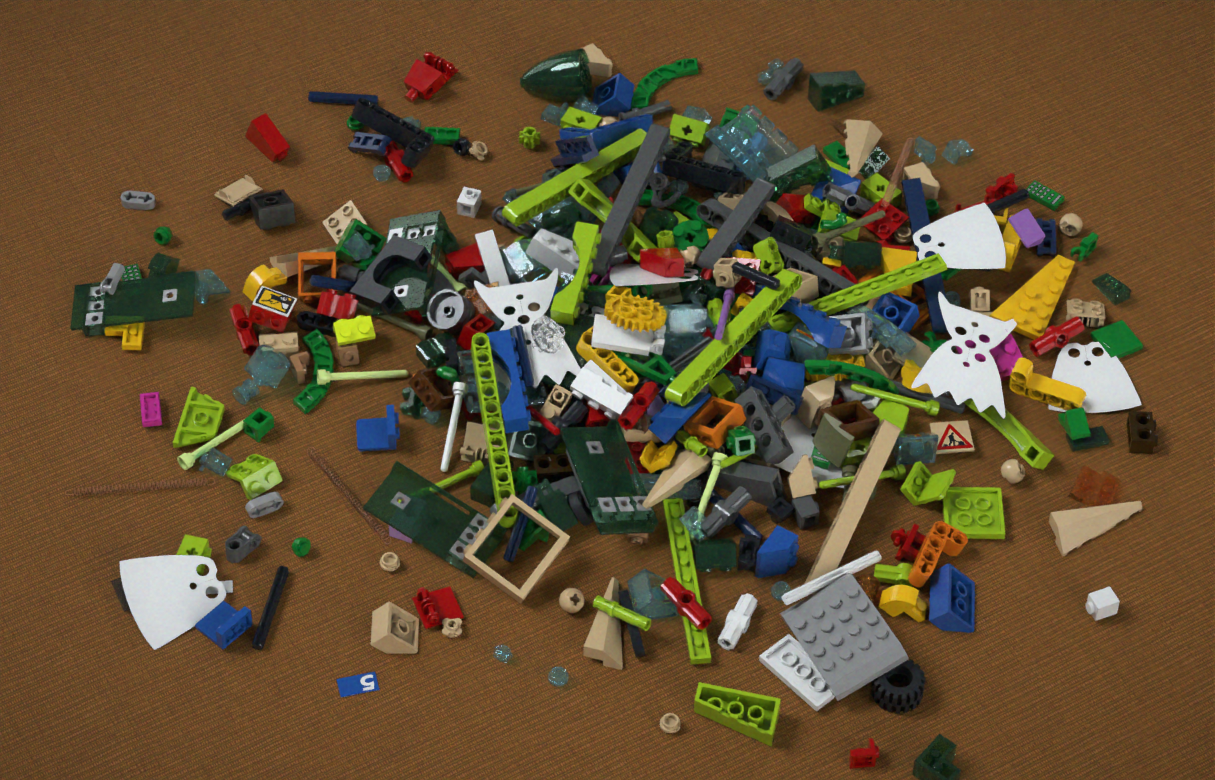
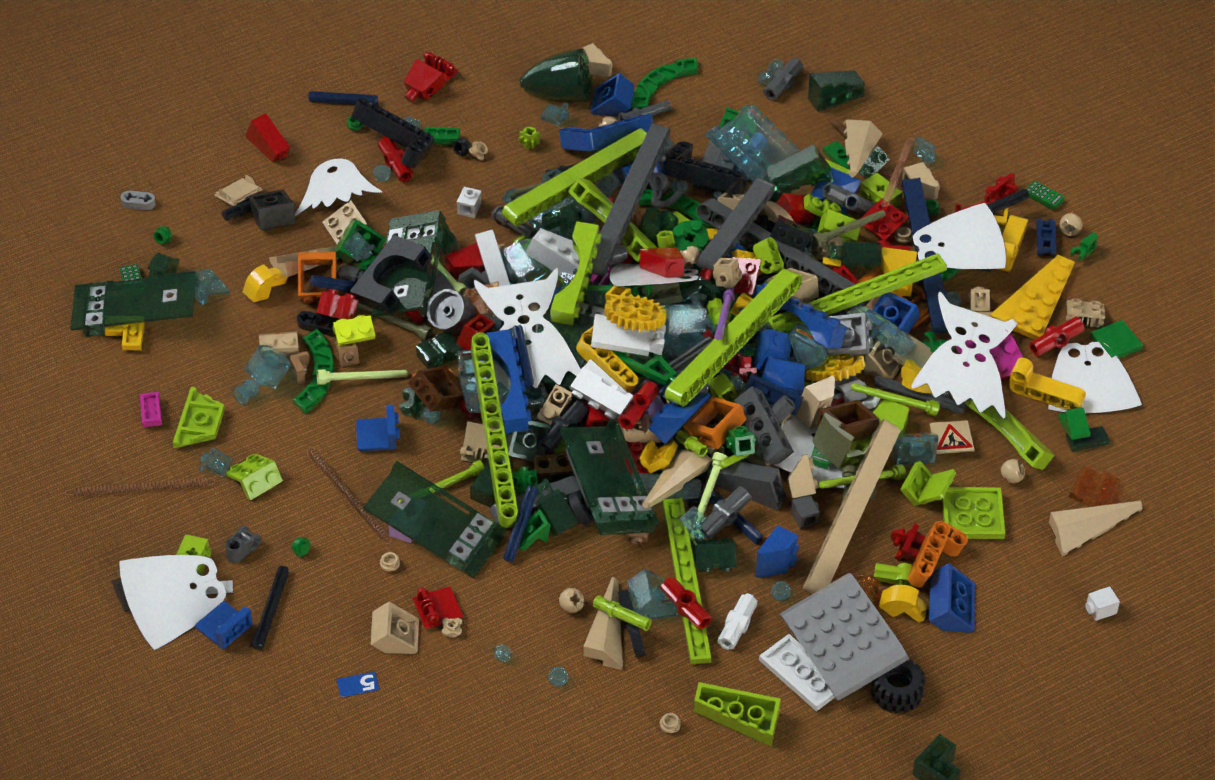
light grey bar [100,263,125,295] -> none
yellowish green piece [177,418,246,470] -> none
red piece [229,303,260,356] -> none
green brick [243,407,275,443] -> none
light grey beam [245,492,284,518] -> none
piece [247,286,297,333] -> none
dark blue plate [348,132,392,156] -> none
green arm [436,366,461,387] -> none
white piece [440,382,469,472] -> none
black hinge [443,338,459,376] -> none
tan window [463,494,570,604] -> none
red bar [526,406,560,435] -> none
clear plate [531,315,565,354] -> none
dark blue fence [550,135,599,166] -> none
lime brick [561,107,602,129] -> none
clear light blue wheel [574,96,598,115] -> none
lime brick [669,114,710,148] -> none
clear light blue bracket [682,105,712,130] -> none
black axle [732,262,780,290] -> none
black hips [737,535,760,572] -> none
black tile [766,496,795,525] -> none
white axle [781,551,882,605] -> none
green tile [805,360,899,395] -> none
green arm [820,213,847,230] -> none
red bracket [849,738,879,769] -> none
clear light blue bracket [942,139,974,164] -> none
medium lavender slope [1008,208,1045,248] -> none
clear green slope [1092,273,1131,305] -> none
dark brown brick [1126,411,1158,454] -> none
none -> white piece [295,159,382,216]

